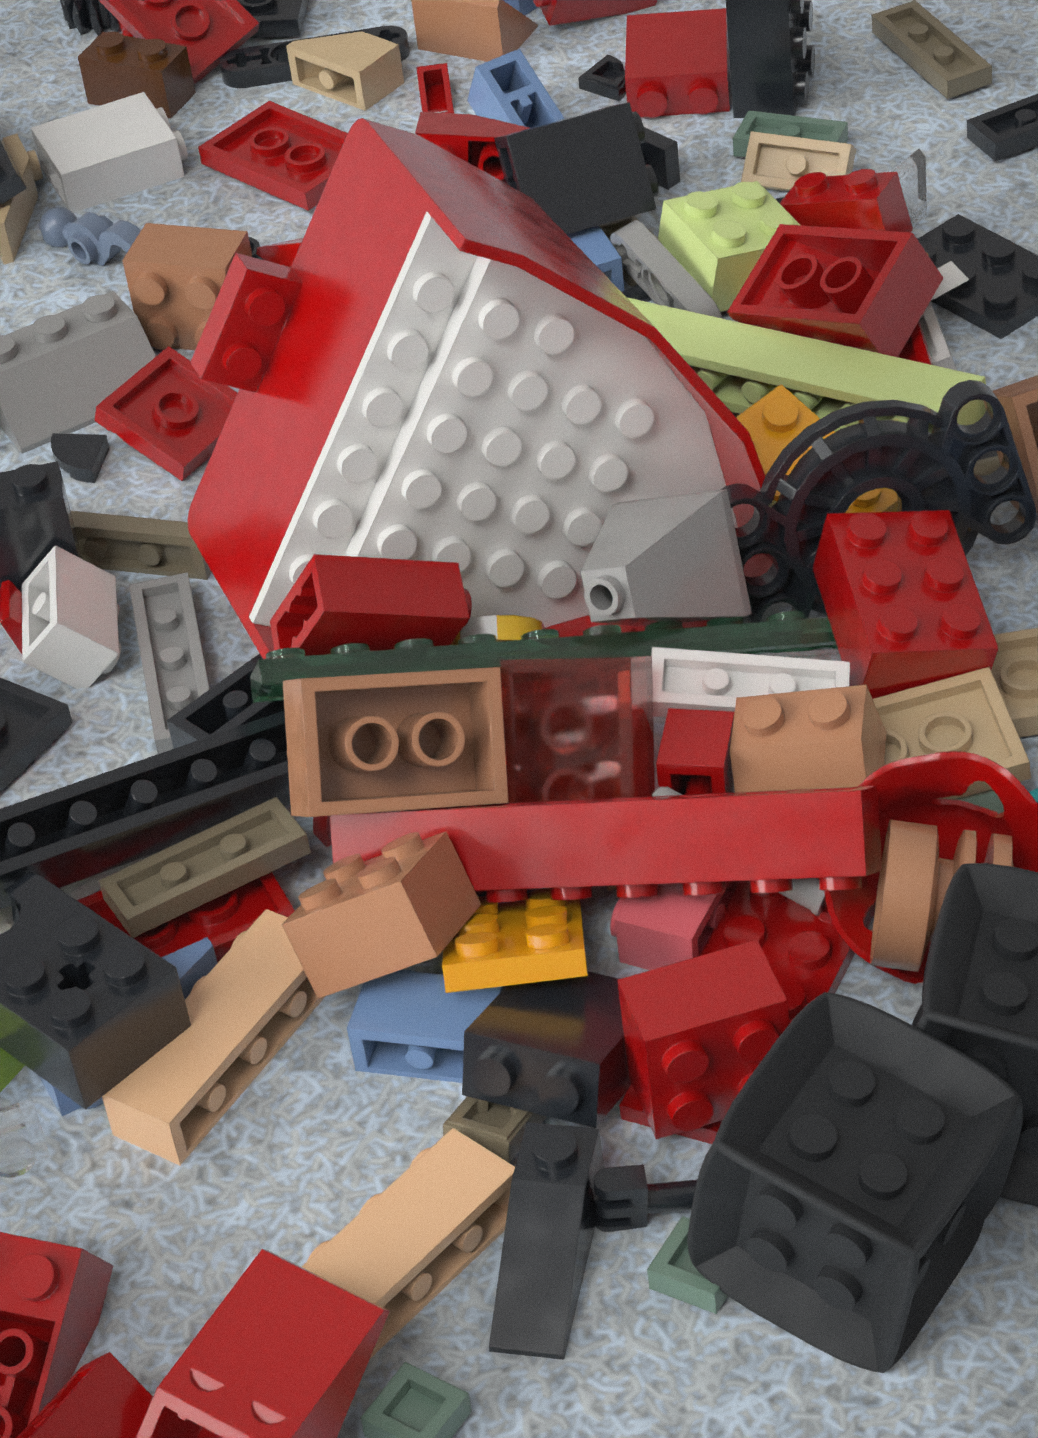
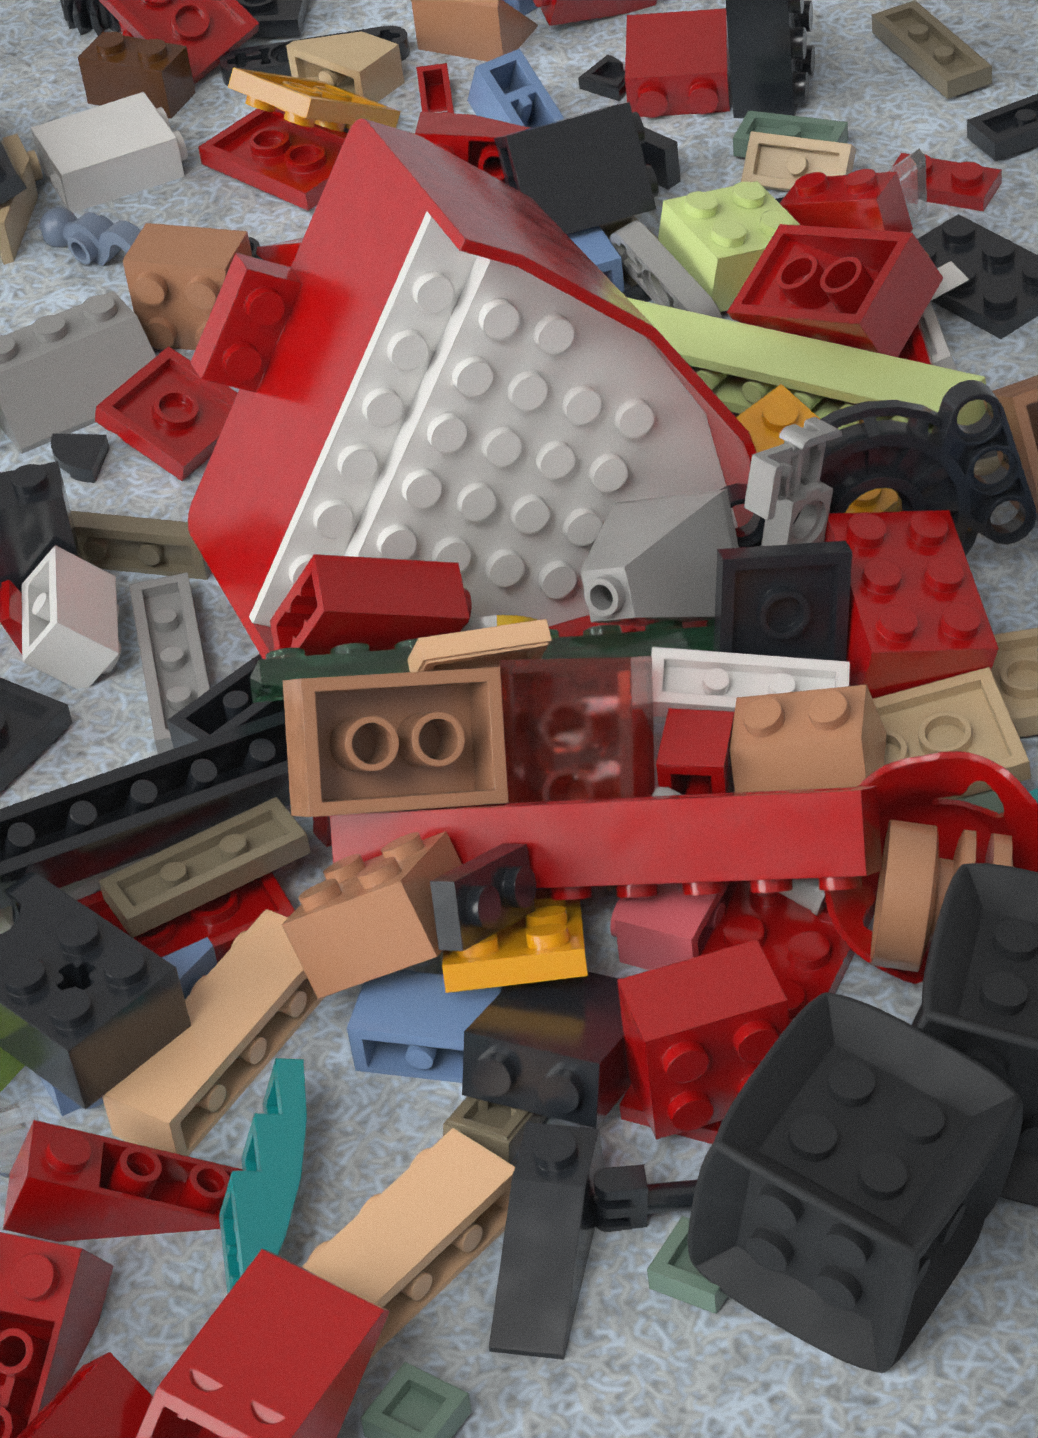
none -> red slope [3,1120,242,1242]
none -> teal slope [219,1058,307,1294]
none -> light orange plate [228,68,401,132]
none -> light nougat tile [407,619,552,672]
none -> black plate [430,843,536,951]
none -> black plate [714,541,852,661]
none -> light grey piece [744,417,842,546]
none -> red plate [889,153,1002,212]

